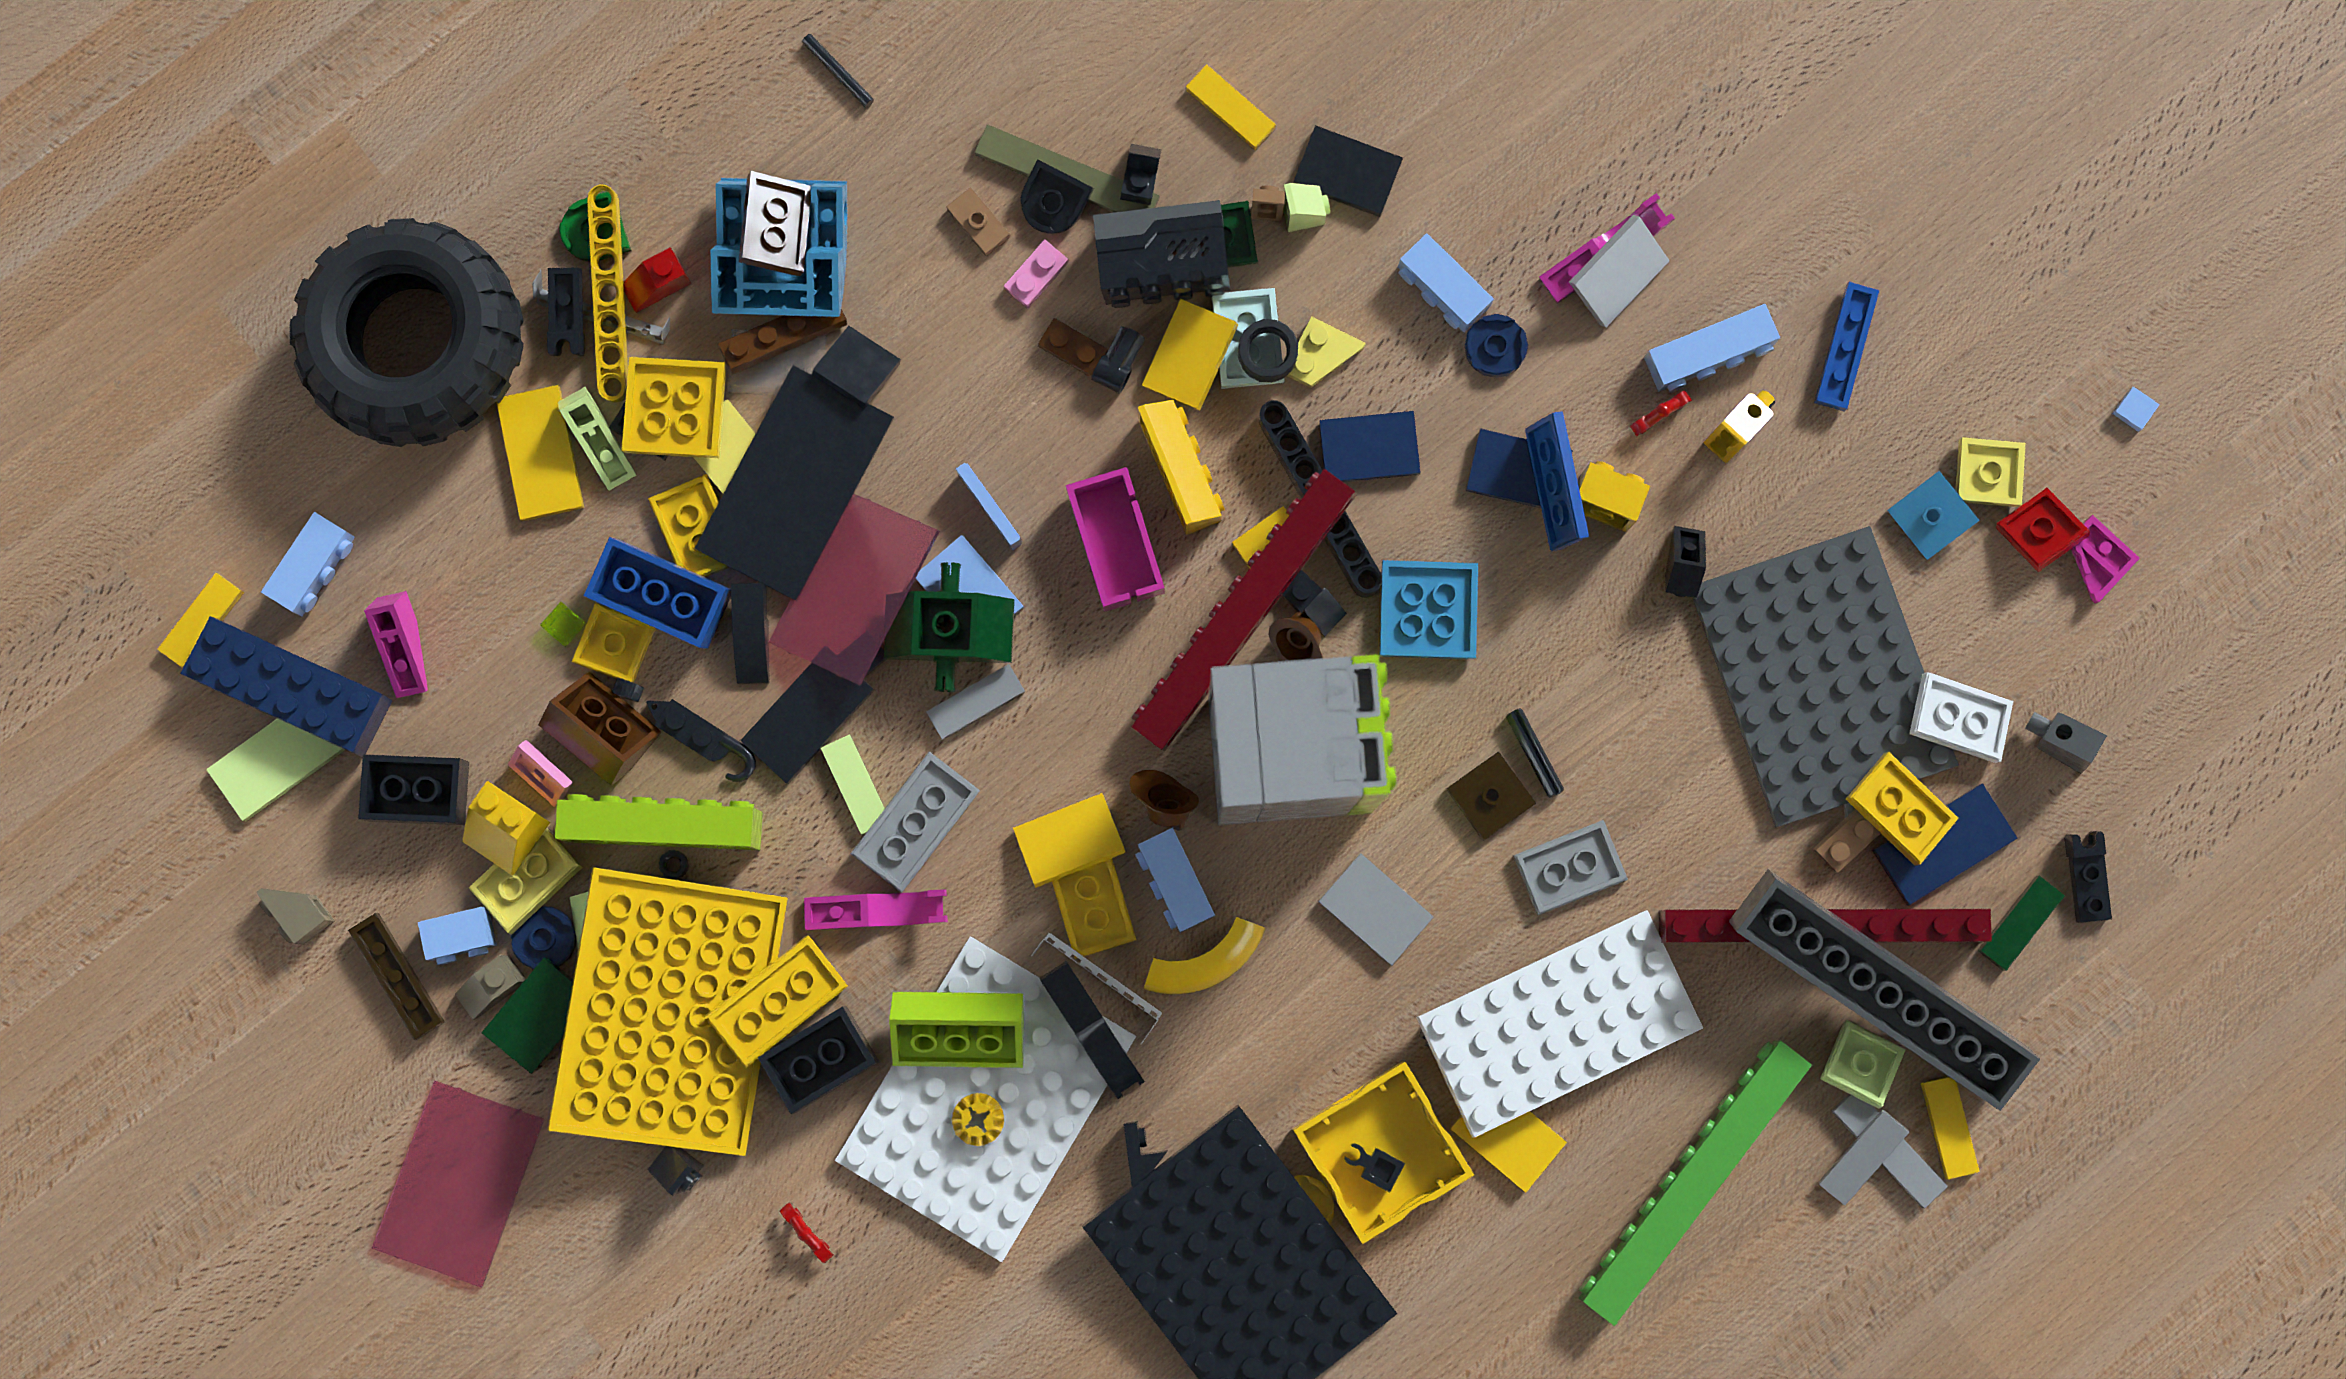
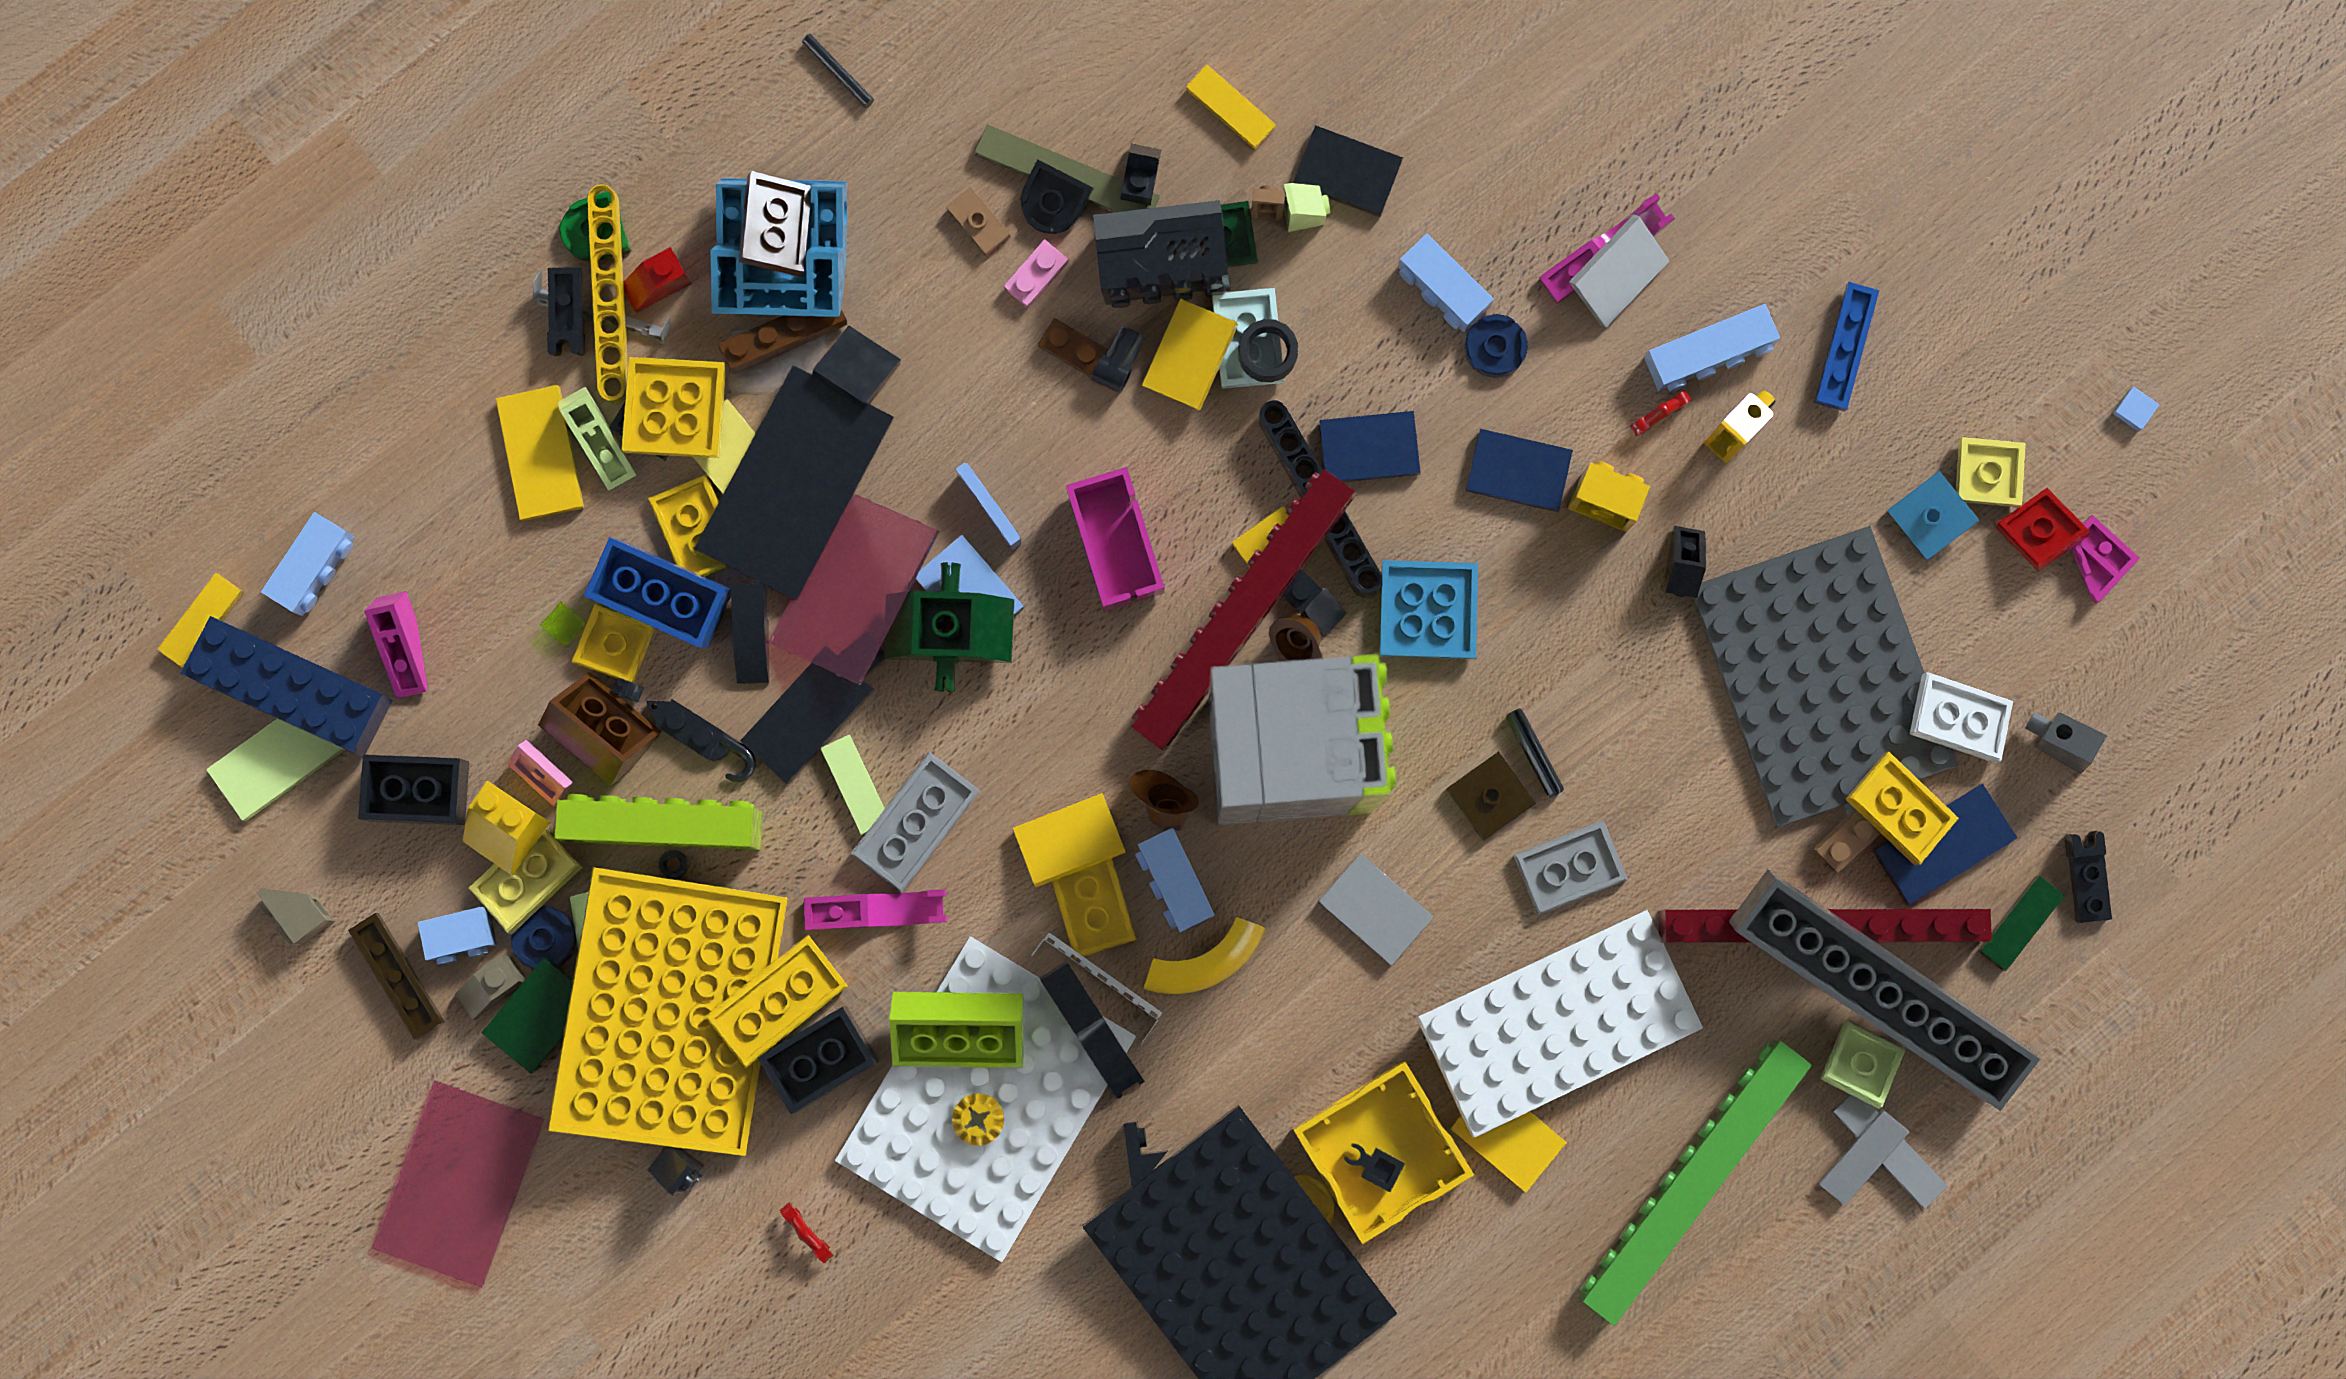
black tyre [290,218,524,447] -> none
light grey tile [926,664,1025,740] -> none
yellow slope [1138,400,1225,535] -> none
light yellow wing [1287,316,1366,388] -> none
blue tile [1525,411,1589,551] -> none
yellow tile [1921,1076,1980,1179] -> none

